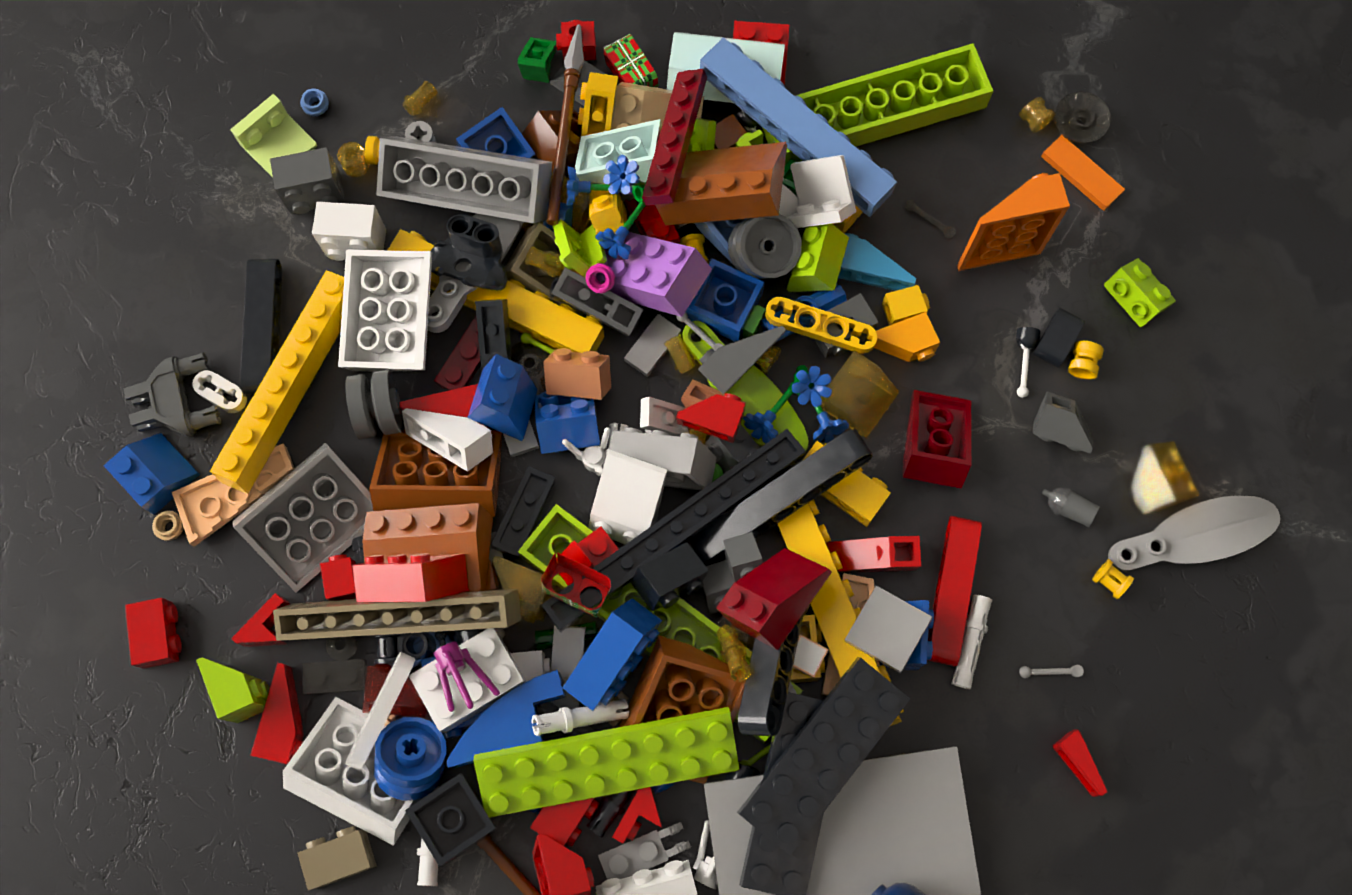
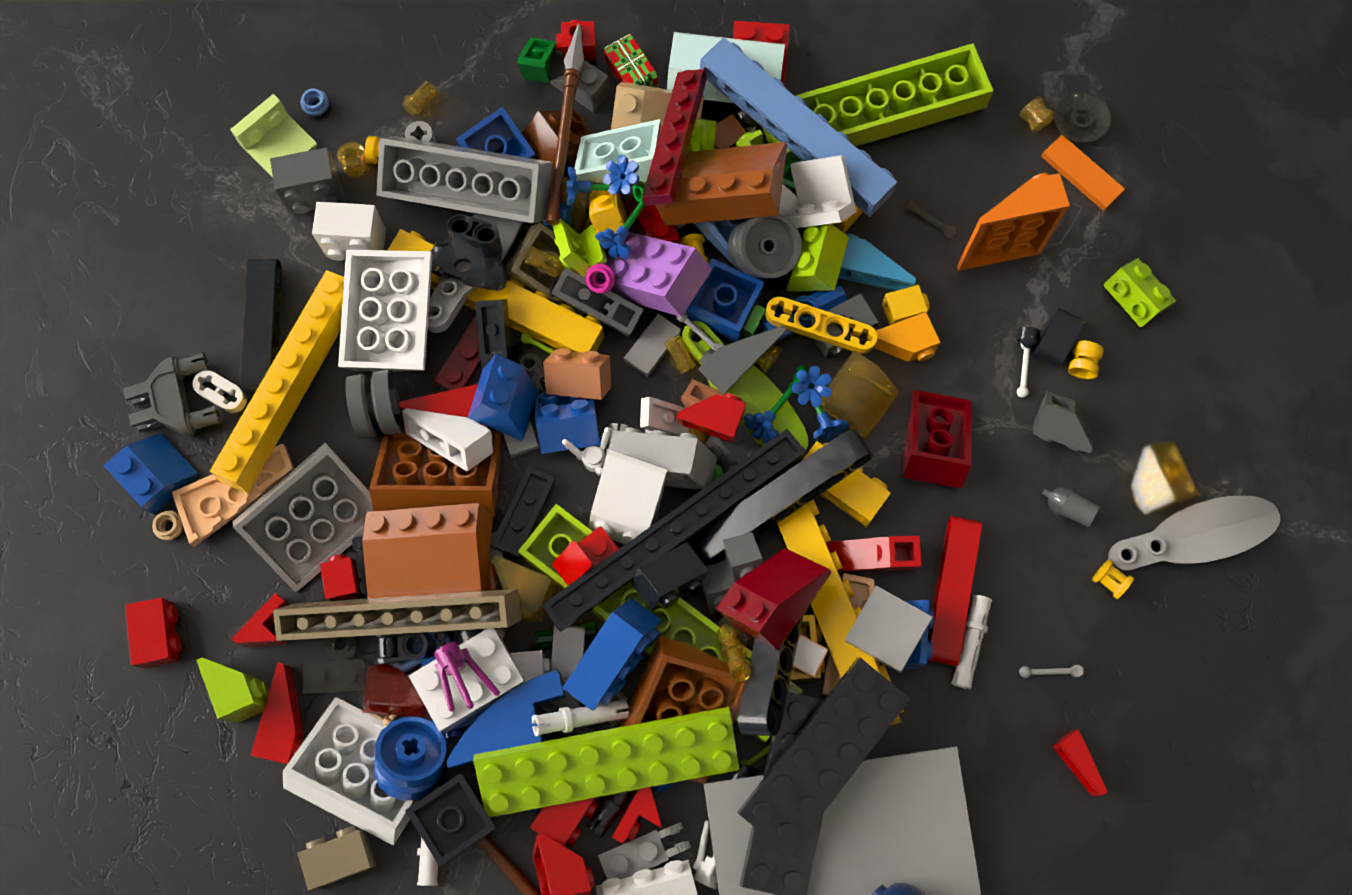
white beam [345,652,415,770] -> none
wedge [353,553,469,602] -> none
red piece [541,552,611,618] -> none
yellow brick [578,72,618,136] -> none

